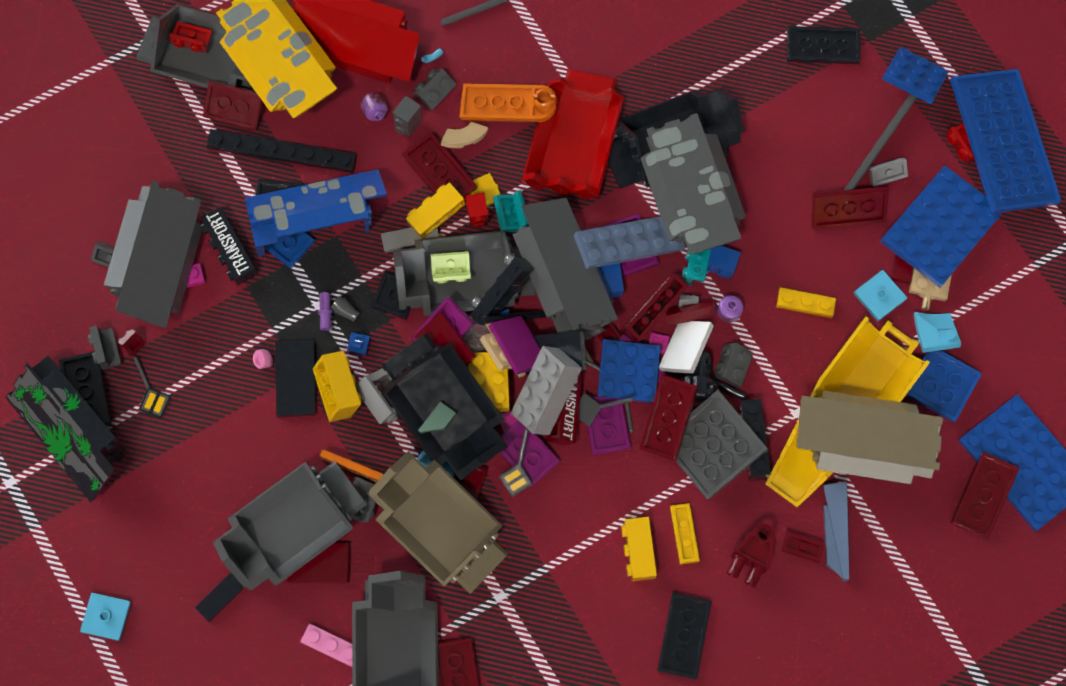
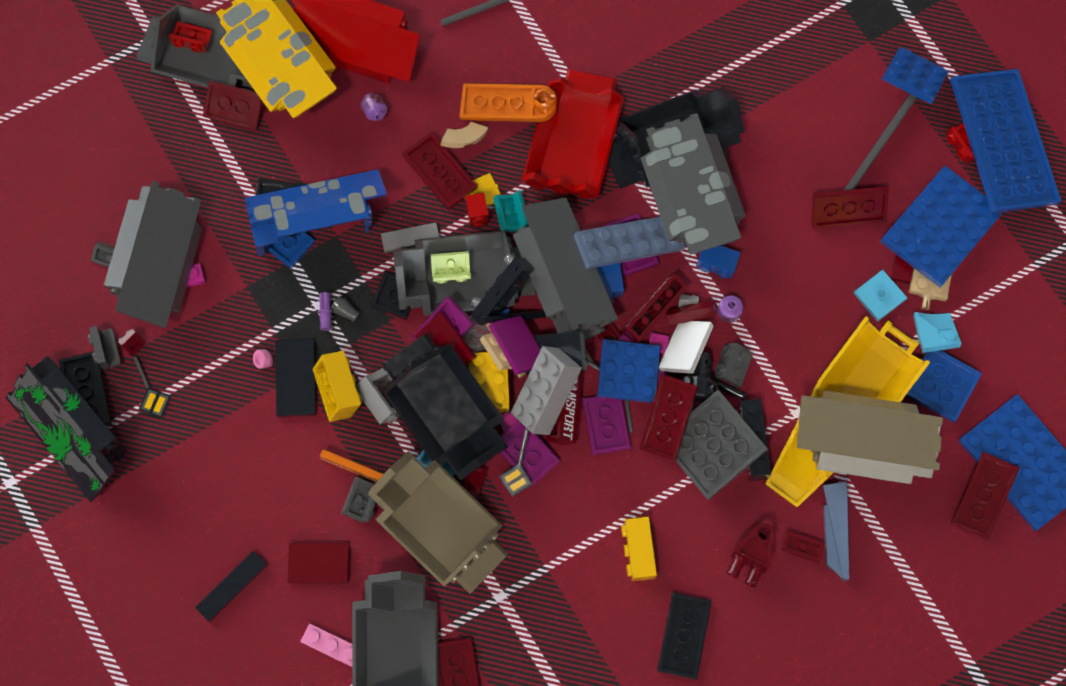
medium azure plate [80,592,131,641] -> none
black brick [200,207,257,286] -> none
black plate [206,129,356,173] -> none
dark grey panel [213,461,367,591] -> none
blue tile [347,332,370,356] -> none
dark grey brick [393,96,422,137] -> none
yellow brick [406,182,466,239] -> none
dark grey bracket [412,68,457,110] -> none
sand green tile [418,402,456,433] -> none
medium azure piece [421,48,444,63] -> none
dark grey piece [578,393,634,427] -> none
yellow tile [670,503,700,565] -> none
teal bracket [682,249,711,286] -> none
yellow plate [776,287,836,318] -> none
black tile [787,26,860,64] -> none
light grey plate [869,157,908,187] -> none

